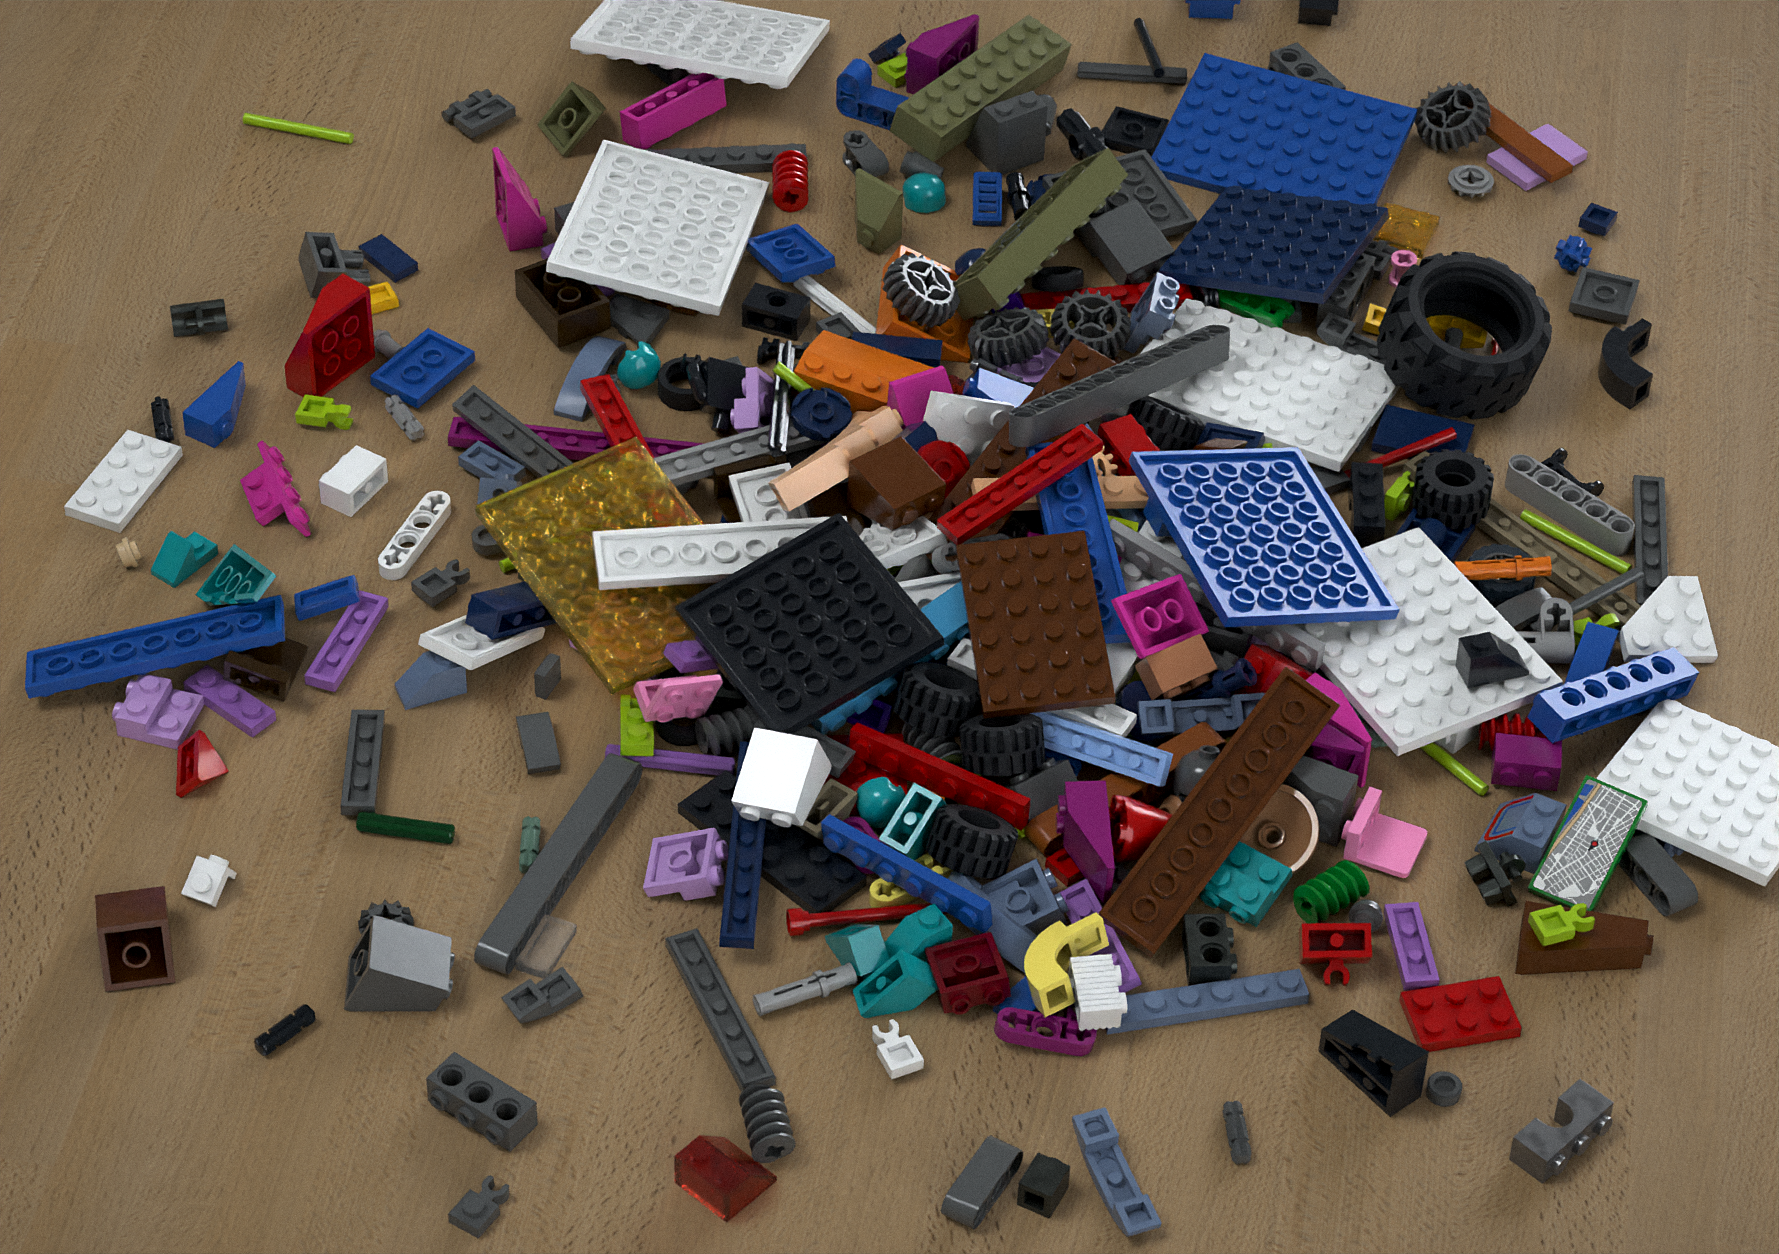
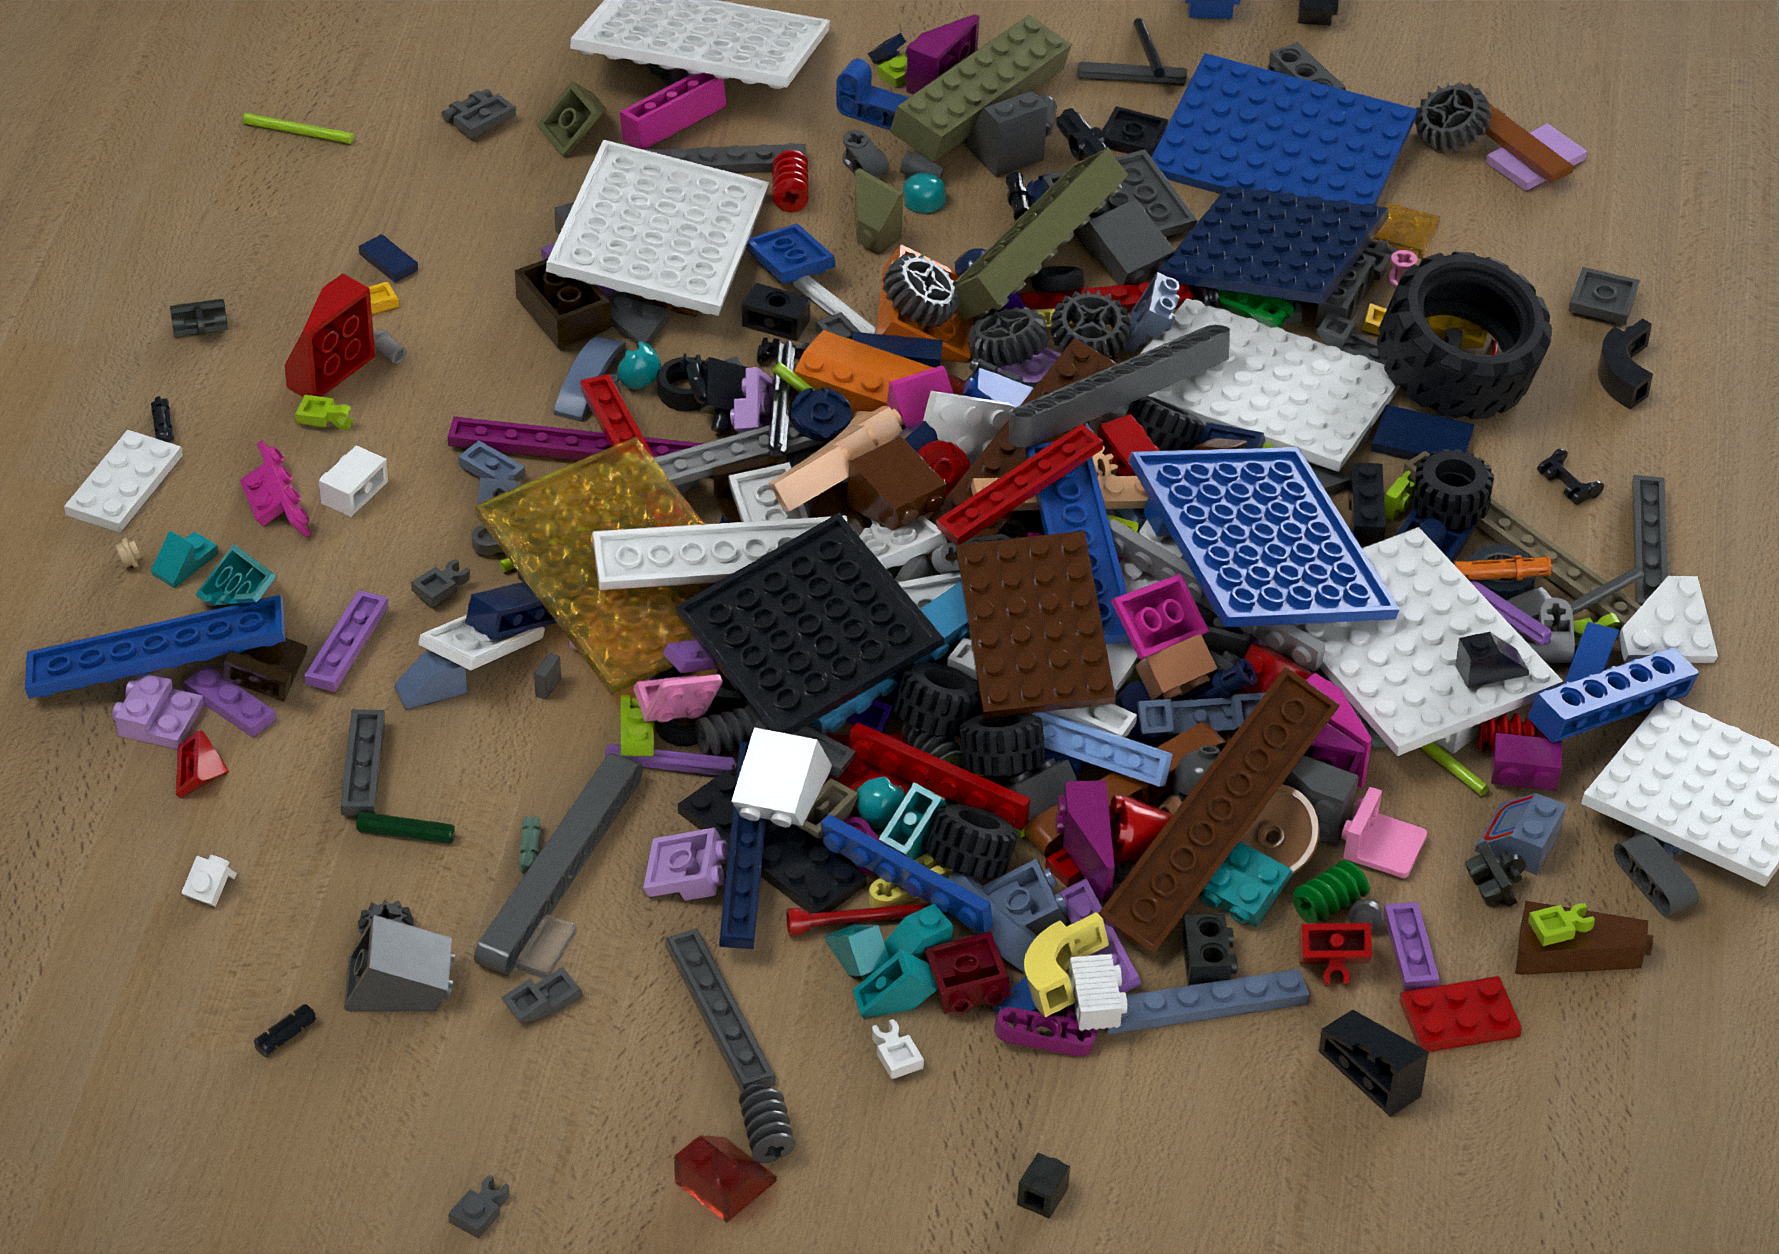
reddish brown slope [95,886,175,992] -> none
blue slope [182,361,246,448] -> none
blue tile [294,575,360,621] -> none
dark grey brick [298,232,370,298] -> none
blue plate [370,328,475,409] -> none
white beam [378,491,451,580] -> none
light grey axle [385,395,424,441] -> none
dark grey brick [426,1052,538,1152] -> none
dark grey plate [452,385,608,516] -> none
dark pink slope [492,147,547,252] -> none
dark grey slope [516,712,561,774] -> none
light grey pin [752,962,857,1016] -> none
dark grey beam [941,1135,1024,1229] -> none
blue slope [973,172,1002,226] -> none
sand blue slope [1072,1107,1162,1237] -> none
dark grey axle [1222,1100,1252,1164] -> none
red bar [1344,427,1457,477] -> none
dark grey tile [1426,1071,1462,1107] -> none
light grey gear [1448,165,1494,199] -> none
light grey beam [1505,454,1635,556] -> none
flat silver arch [1509,1079,1614,1184] -> none
lime bar [1520,509,1632,574] -> none
tile [1528,775,1648,912] -> none
blue gear [1554,235,1592,272] -> none
dark blue plate [1578,203,1618,236] -> none
none -> medium lavender axle [1470,580,1553,645]

